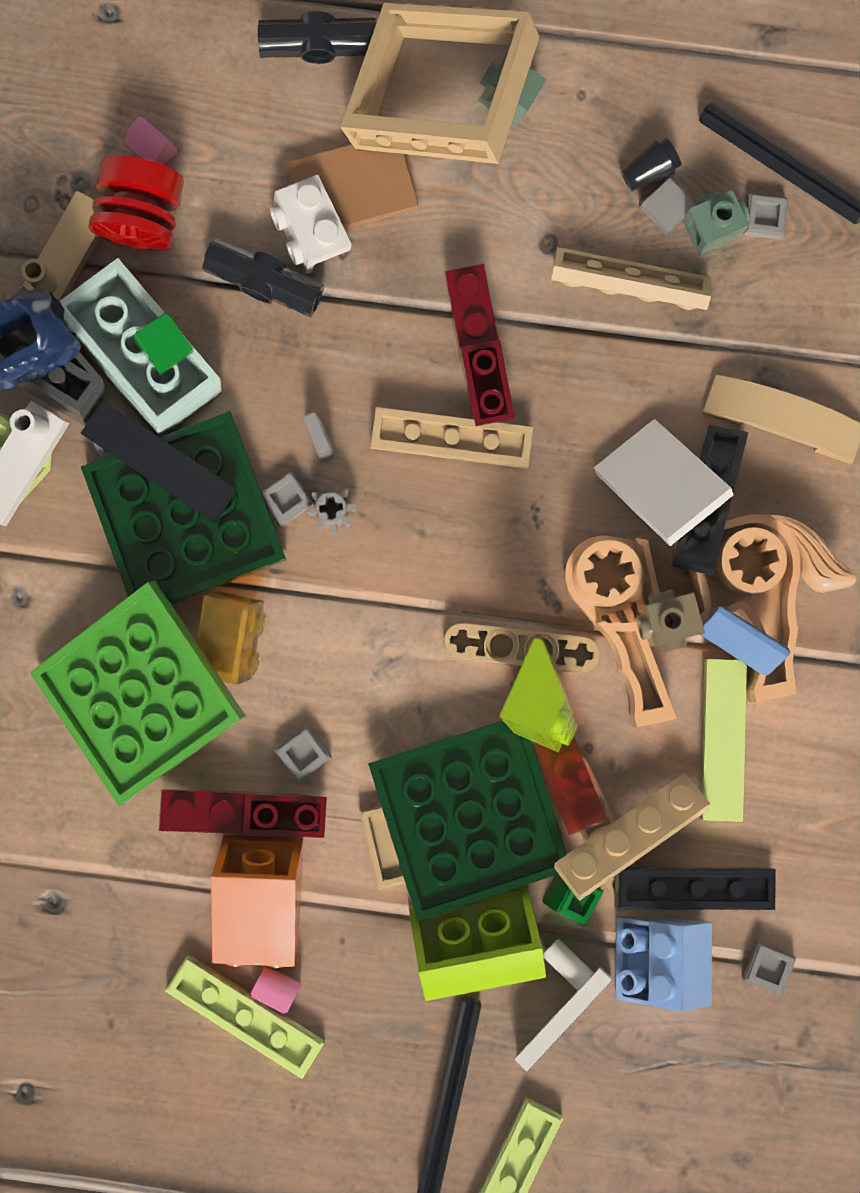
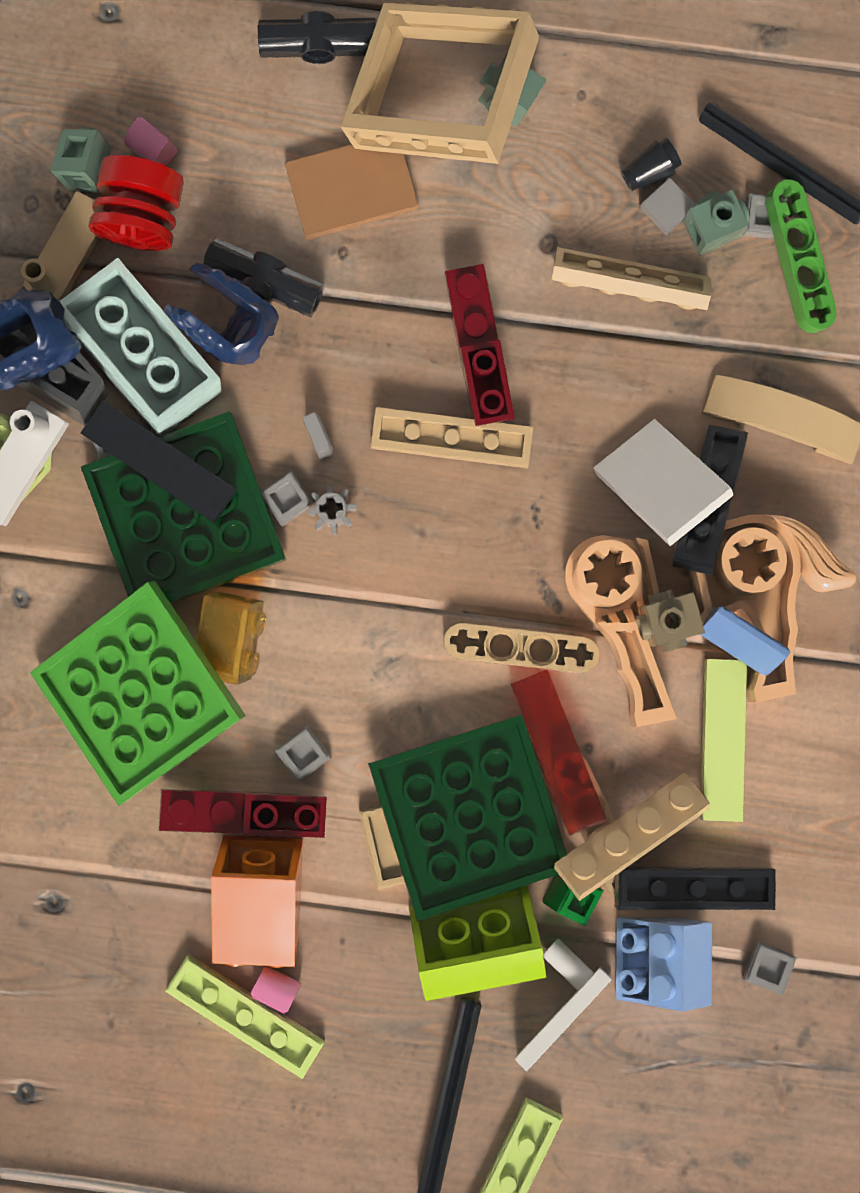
green slope [134,312,193,375] -> none
white bracket [270,175,352,275] -> none
lime slope [500,637,578,753] -> none
none -> sand green brick [50,127,112,193]
none -> dark blue piece [164,262,279,365]
none -> bright green beam [765,180,837,333]

